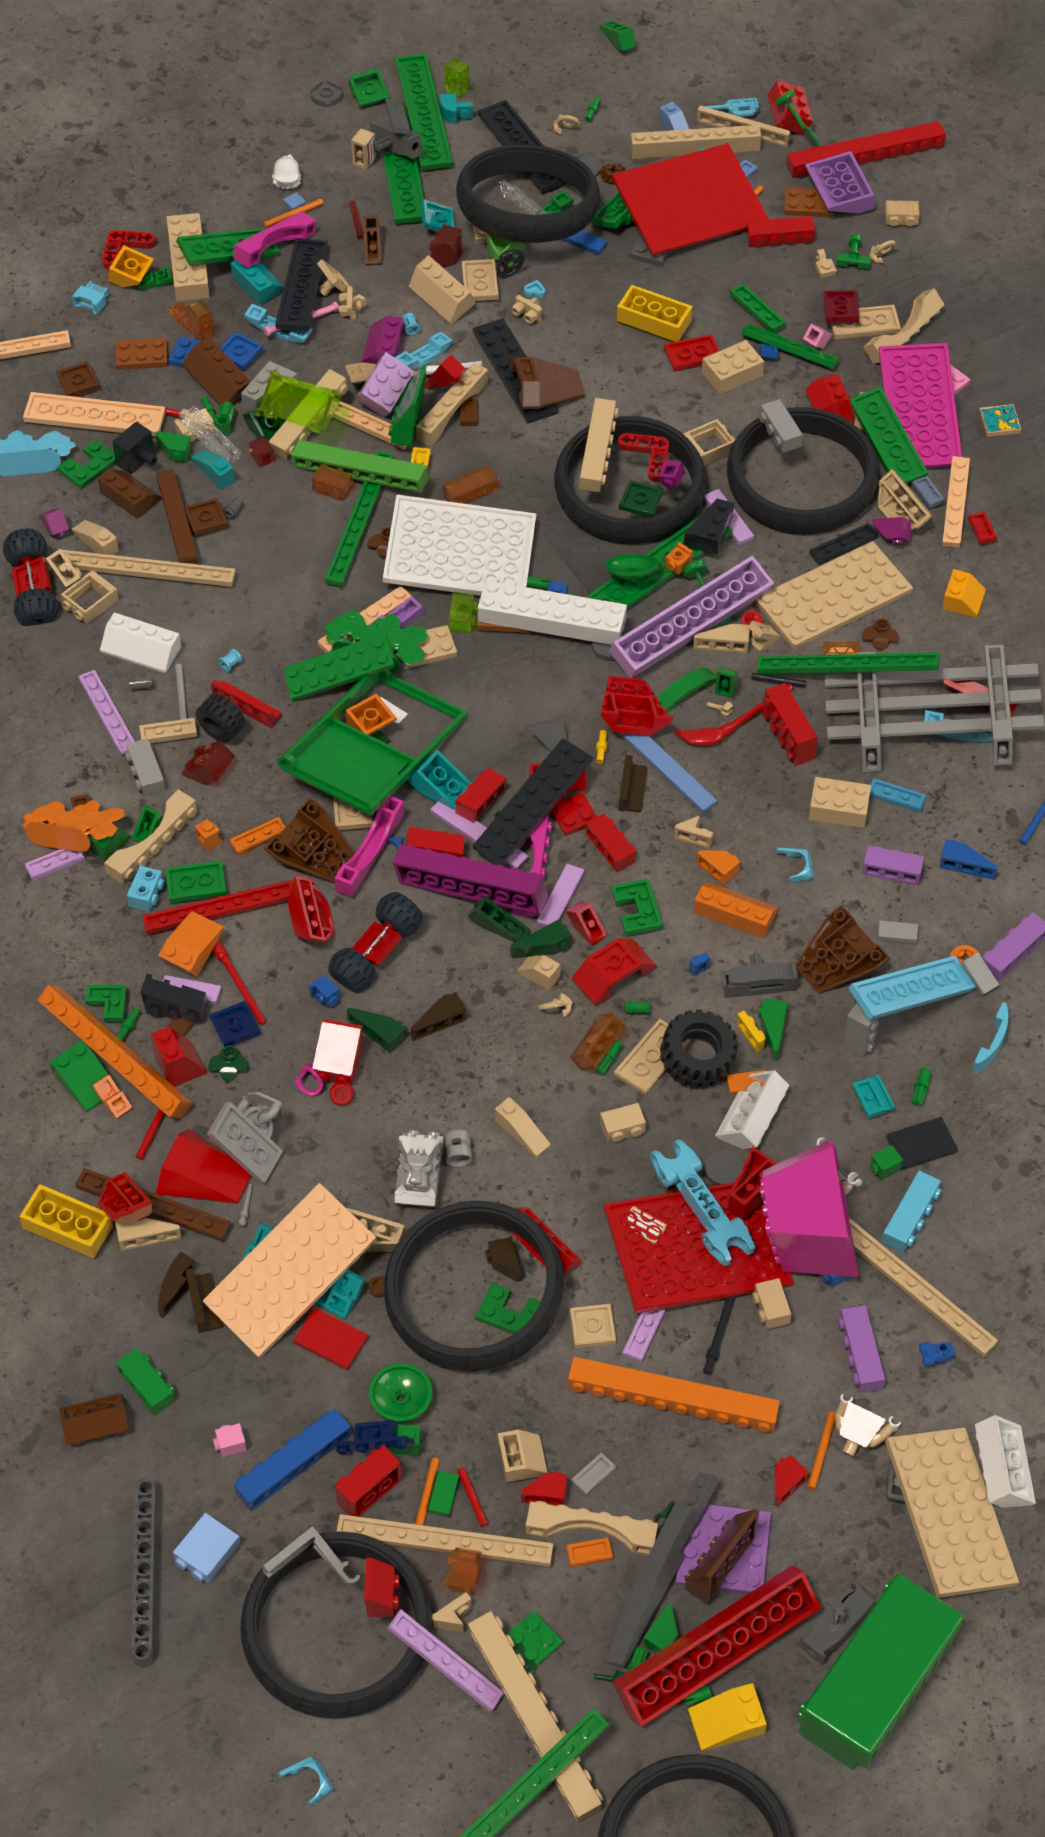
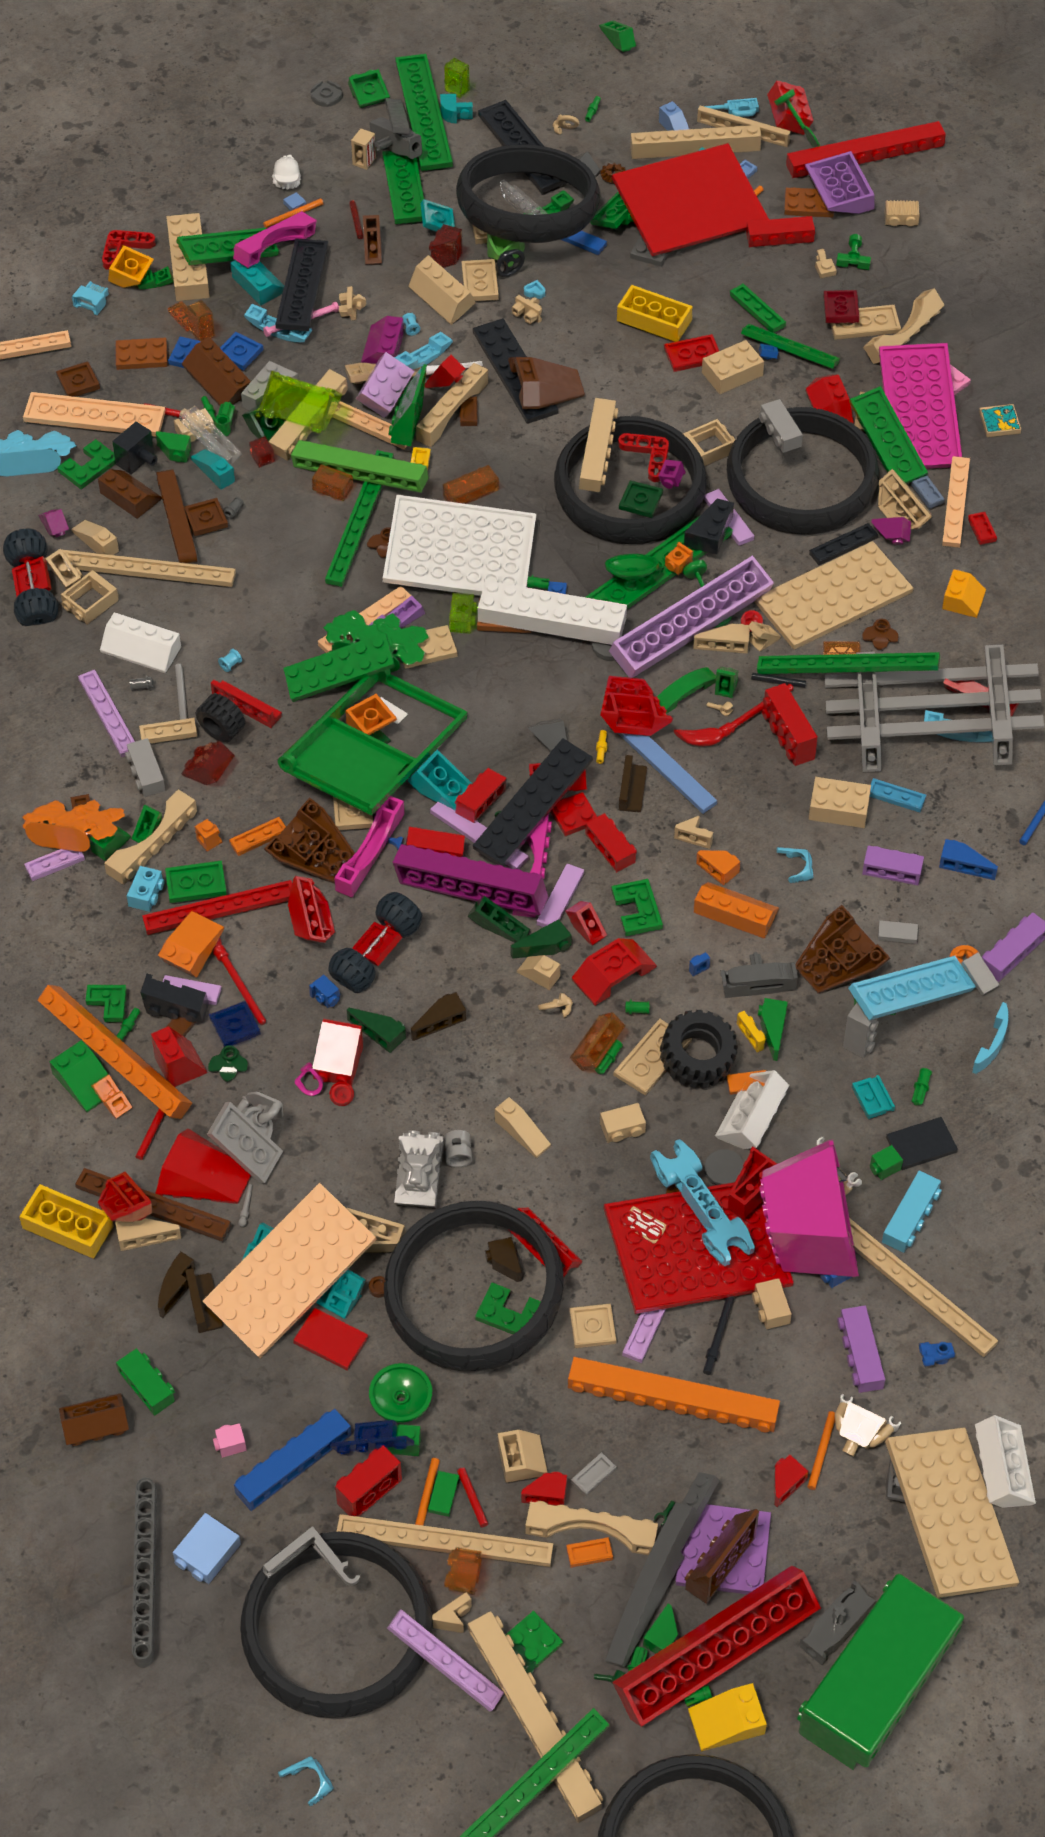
tan tile [317,259,355,296] -> none
red slope [364,1558,400,1617] -> none
bright pink brick [803,324,832,349] -> none
tan piece [869,240,896,264] -> none

